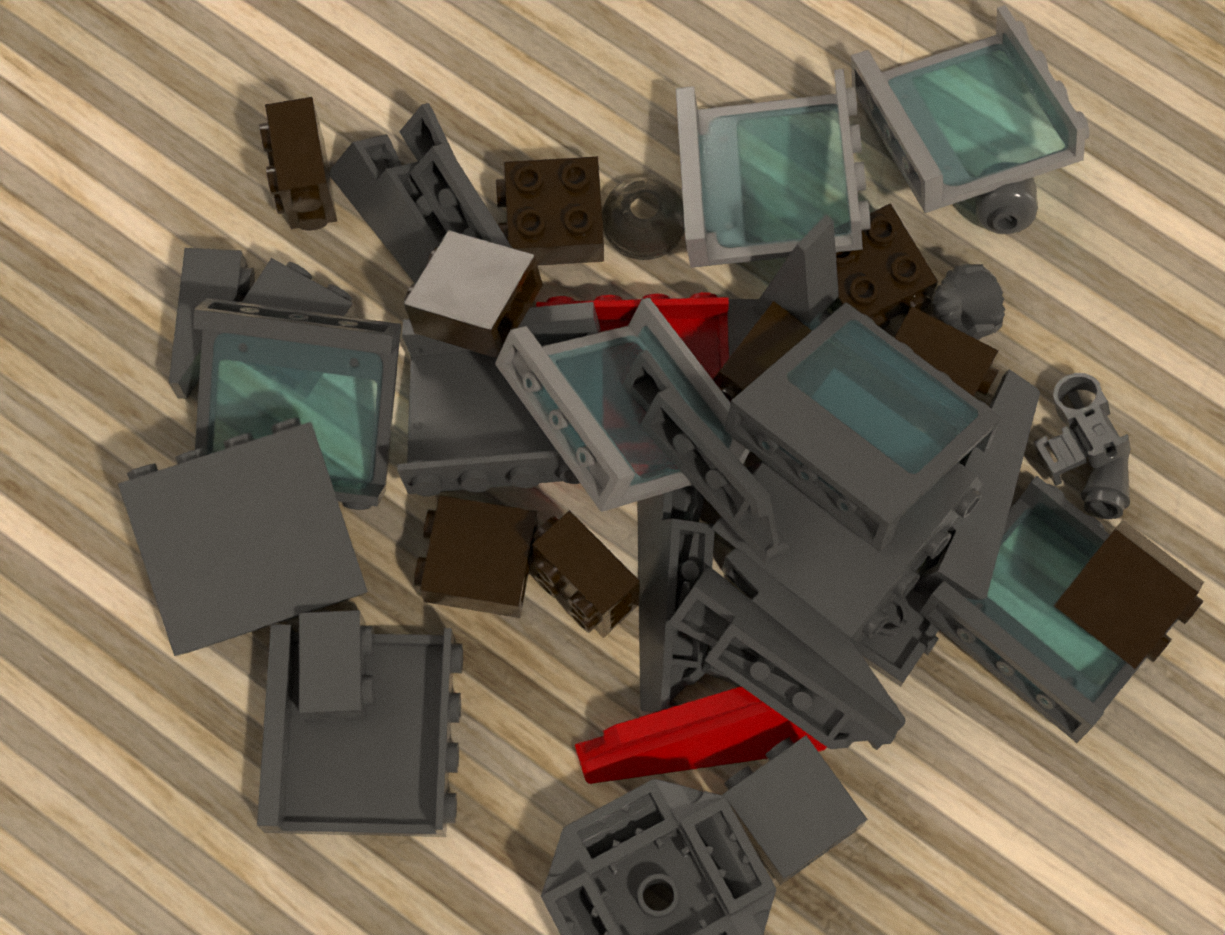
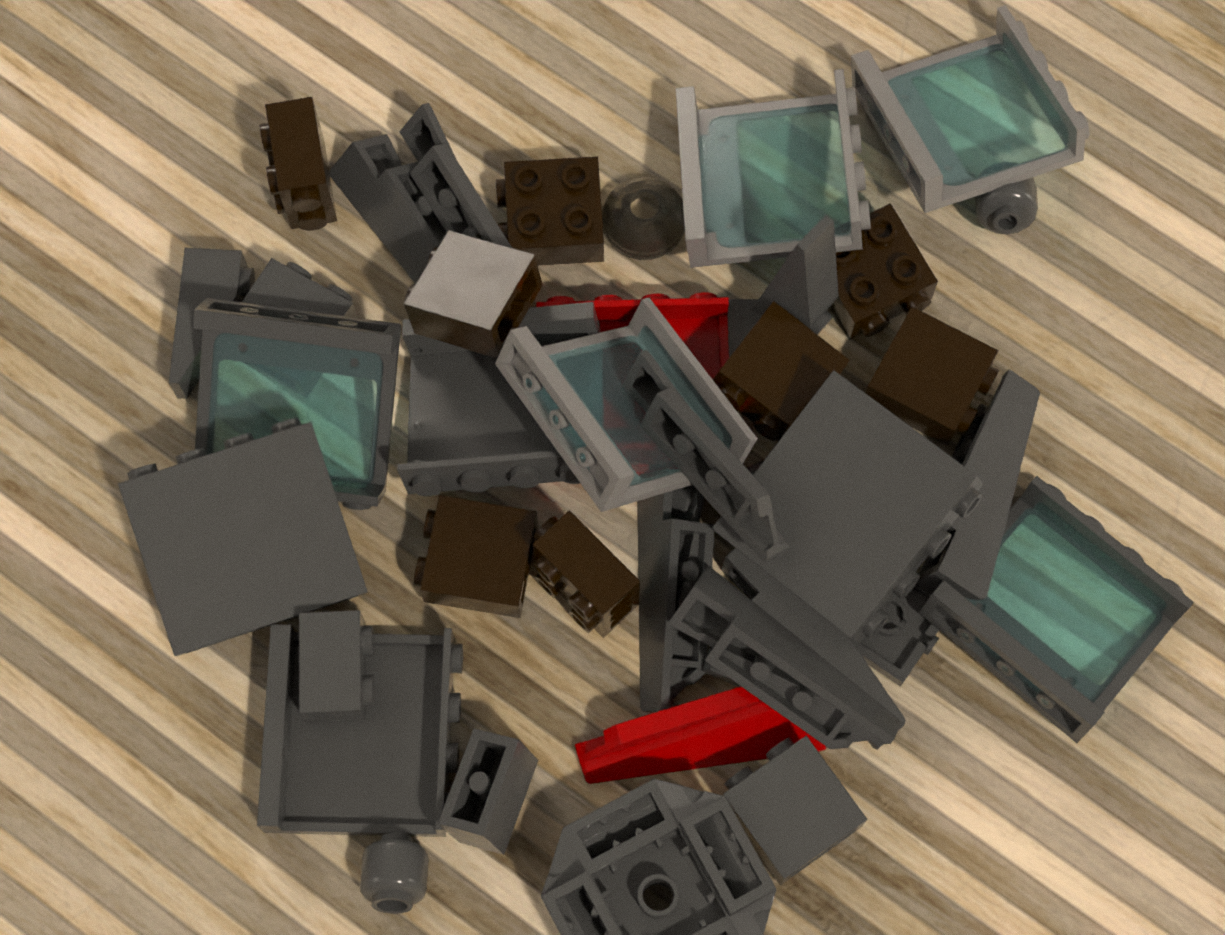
panel [725,303,1001,552] -> none
dark grey hair [932,263,1006,340] -> none
dark grey piece [1034,373,1131,486] -> none
dark brown brick [1054,519,1204,669] -> none
dark grey cone [1081,446,1130,519] -> none
none -> dark grey head [360,832,429,914]
none -> dark grey brick [438,728,538,855]

